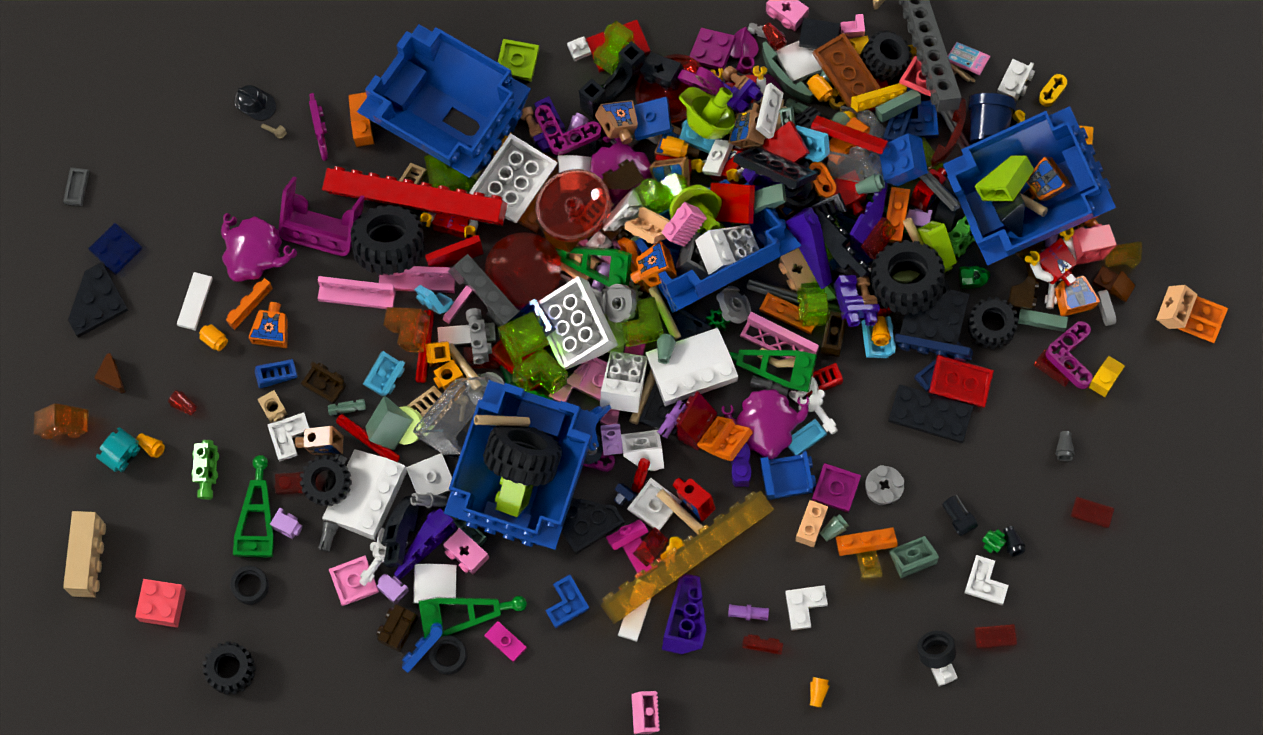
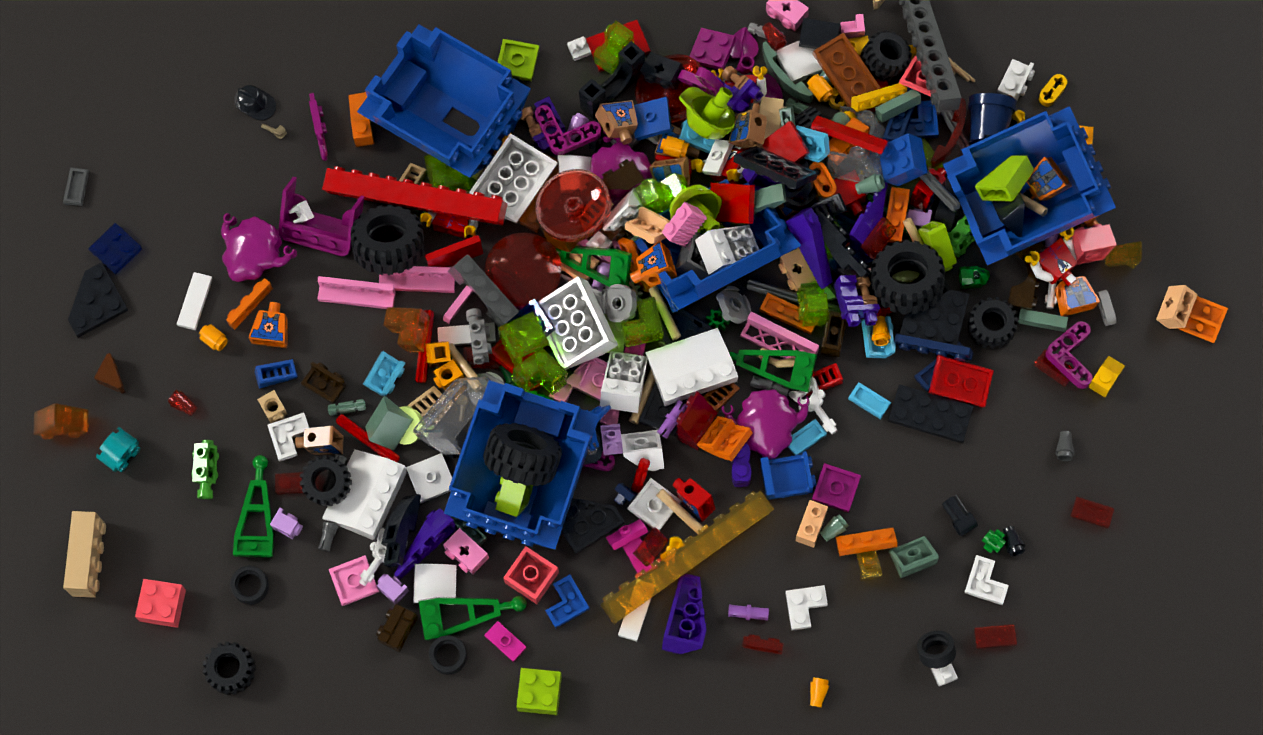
light orange cone [136,433,165,458] -> none
blue plate [402,622,443,673] -> none
light grey axle [410,493,447,508] -> none
medium azure bracket [414,285,454,314] -> none
tan piece [474,415,530,427] -> none
bright pink brick [632,691,660,734] -> none
sand green cone [657,334,676,364] -> none
white tile [756,83,784,139] -> none
light grey plate [865,465,904,505] -> none
piece [948,42,990,75] -> none
reddish brown slope [1092,266,1136,302] -> none
none -> white tile [289,200,314,224]
none -> coral brick [503,546,559,604]
none -> lime brick [516,668,562,715]
none -> dark orange slope [704,383,740,413]
none -> medium azure tile [848,382,891,420]

